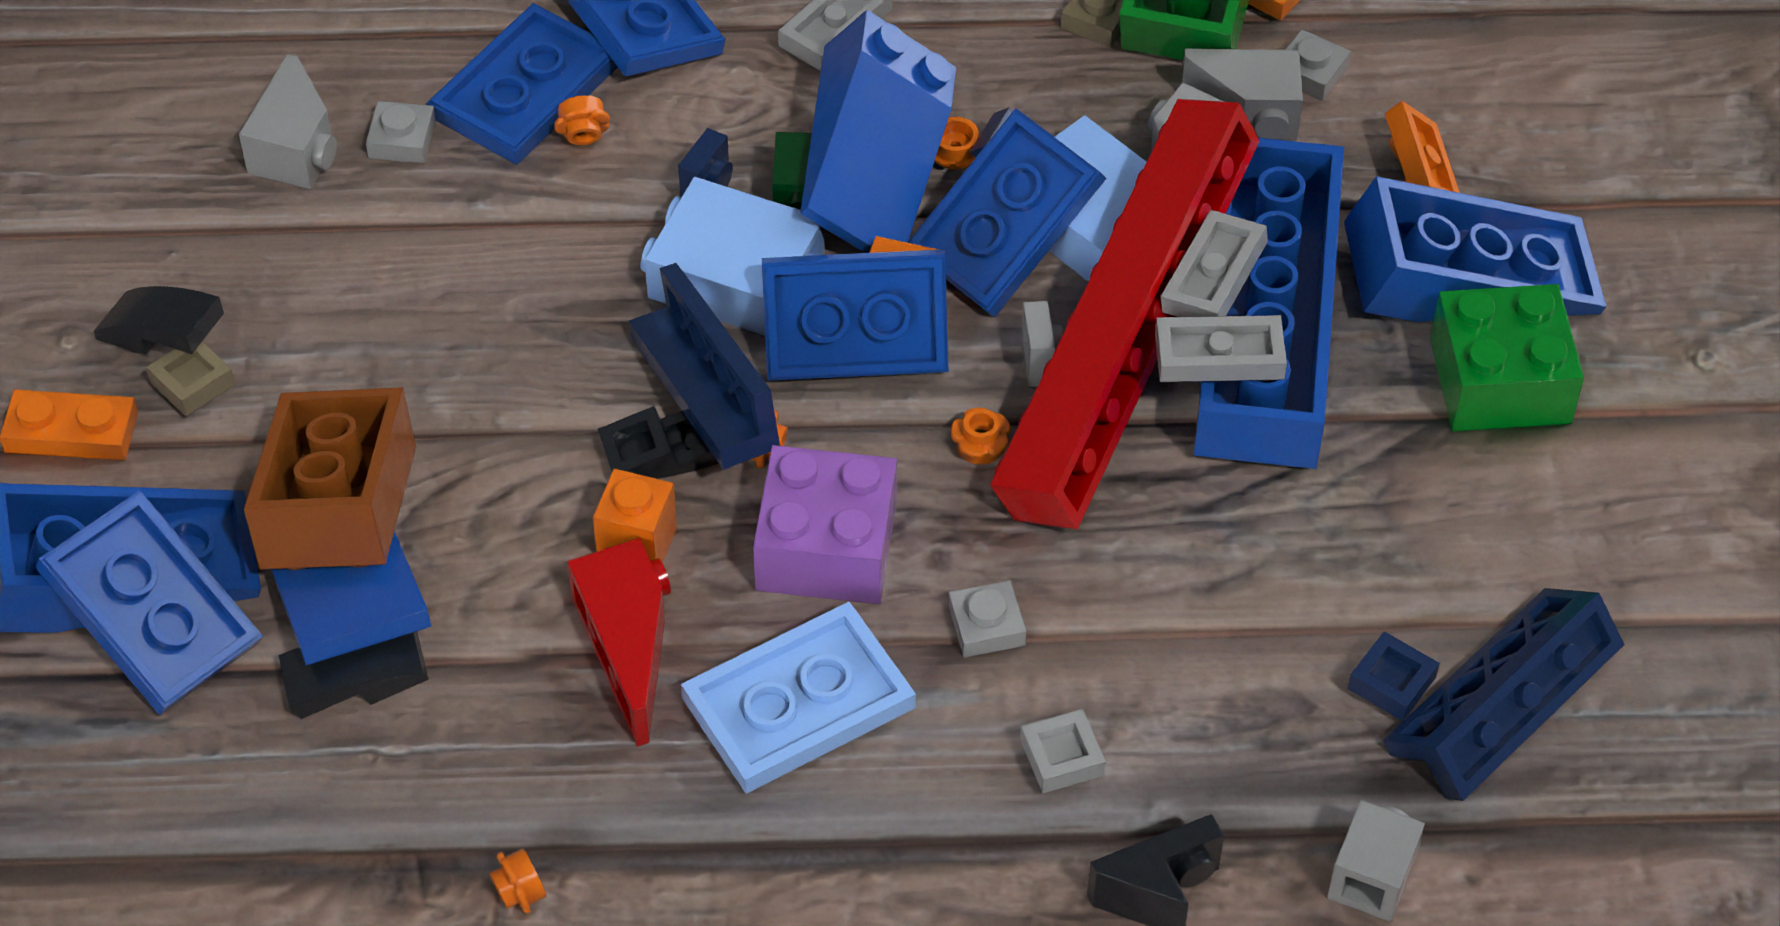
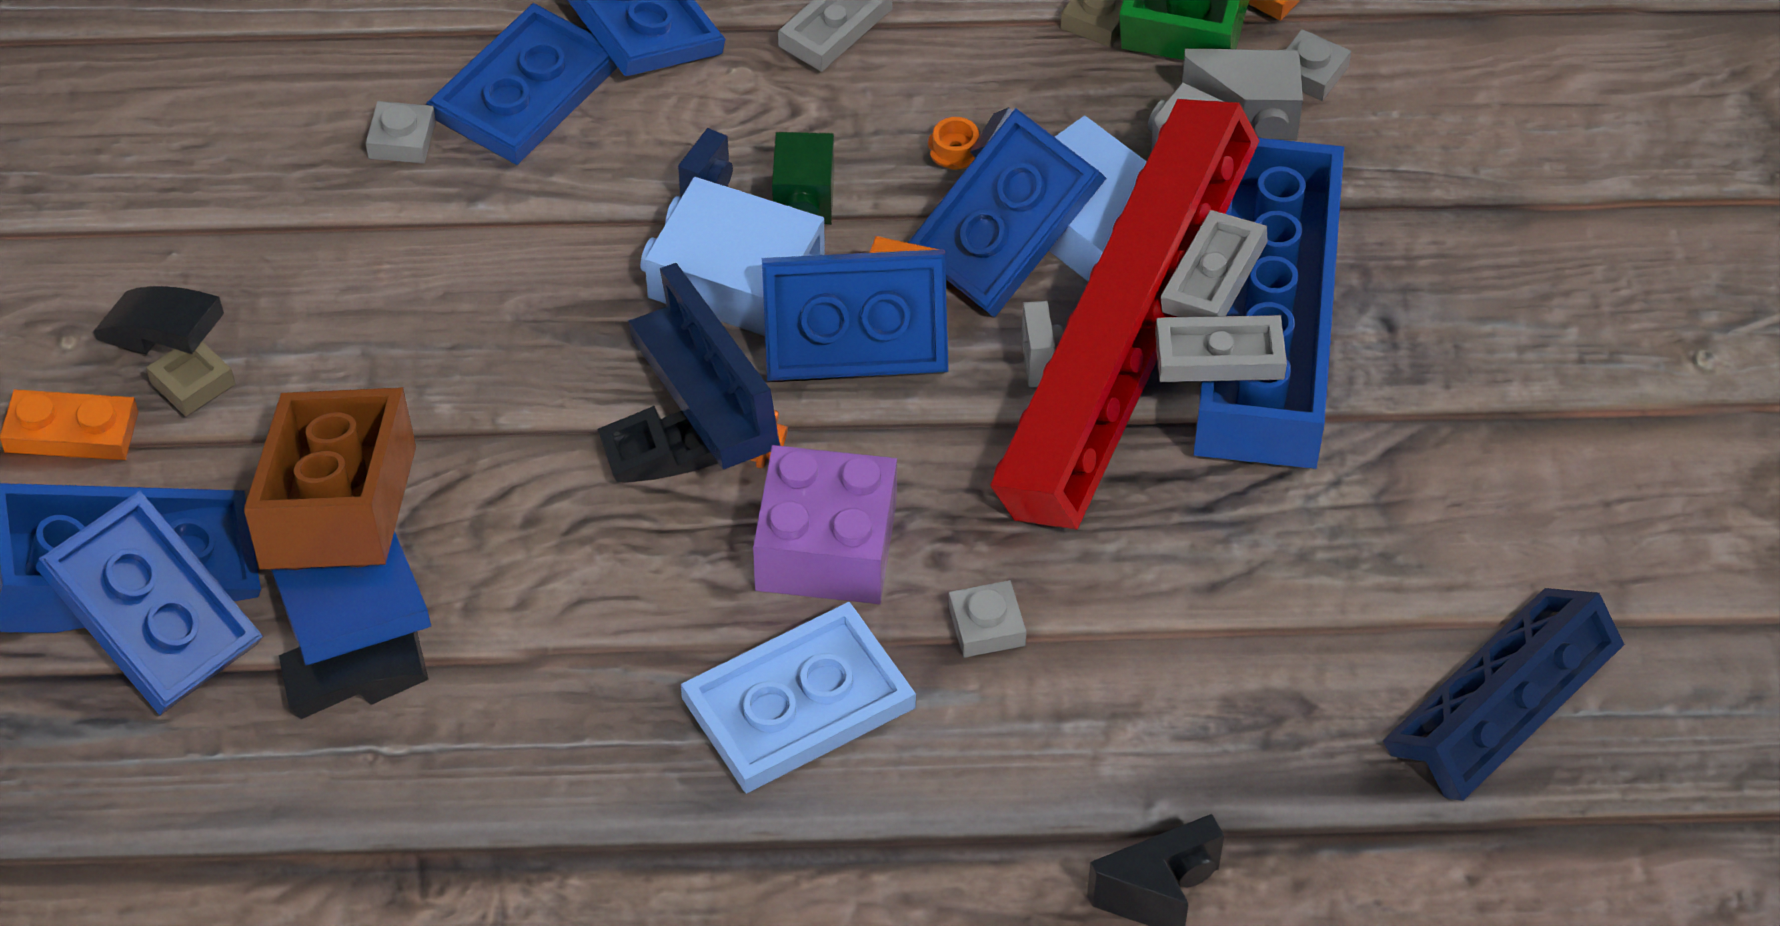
light grey slope [239,54,337,190] -> none
orange plate [489,848,547,913] -> none
orange plate [554,95,610,145] -> none
red slope [567,538,671,747] -> none
orange brick [593,469,677,563] -> none
blue slope [800,10,956,253] -> none
orange plate [950,407,1011,465] -> none
light grey plate [1020,709,1106,794] -> none
light grey brick [1327,800,1425,922] -> none
blue slope [1344,176,1606,322] -> none
dark blue plate [1347,631,1440,721] -> none
orange plate [1384,100,1460,193] -> none
green brick [1430,284,1584,432] -> none

